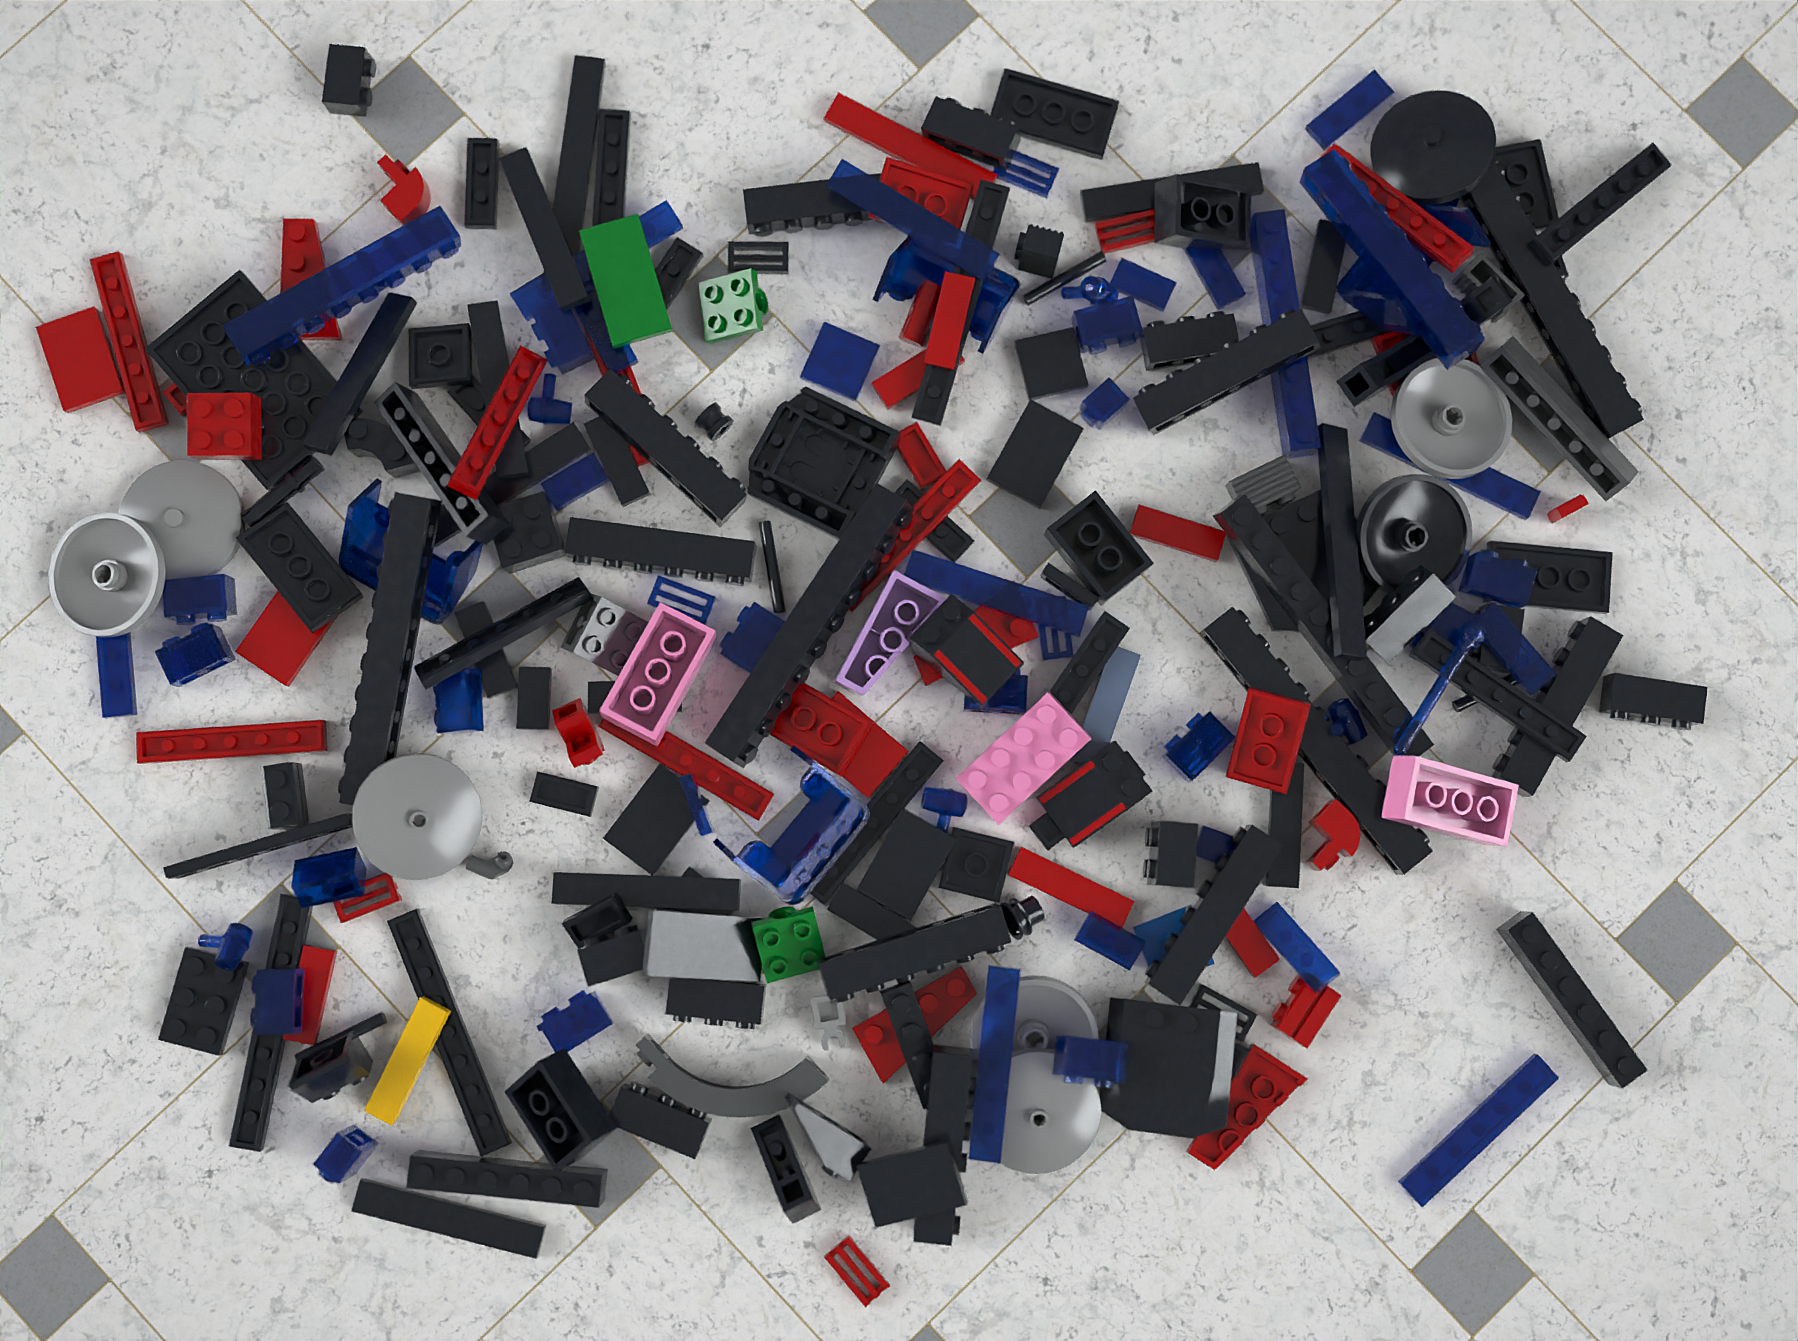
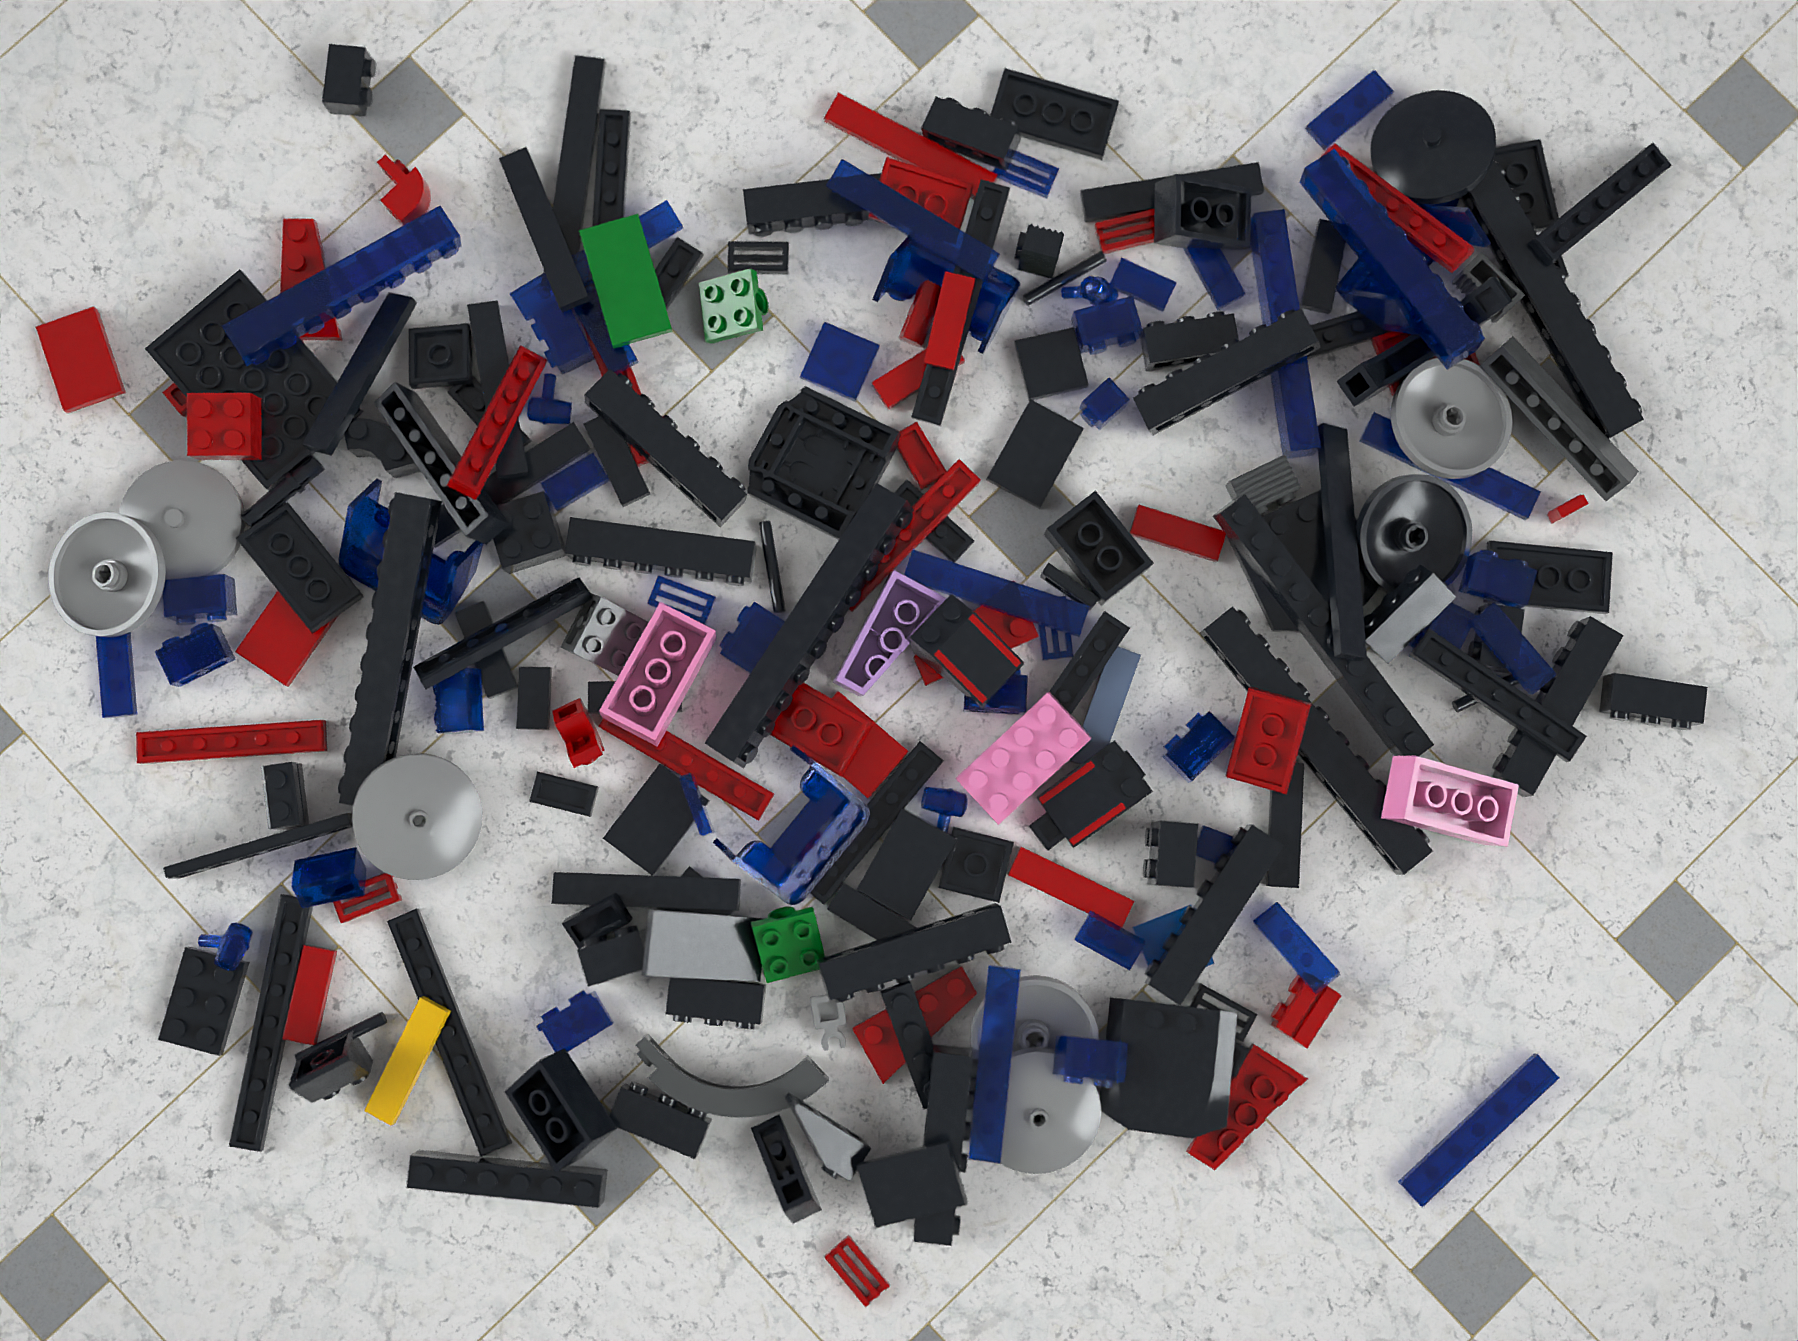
red tile [89,251,169,433] -> none
clear blue brick [250,968,304,1035] -> none
clear blue brick [313,1124,379,1184] -> none
black tile [351,1178,546,1259] -> none
black tile [464,138,499,229] -> none
dark grey arm [466,851,513,880] -> none
black wheel [695,402,734,441] -> none
black piece [1000,896,1045,940] -> none
red tile [1225,908,1280,978] -> none
red brick [1306,799,1360,871] -> none
clear blue piece [1327,698,1368,745] -> none
clear blue piece [1393,623,1486,756] -> none
black brick [1496,911,1648,1089] -> none

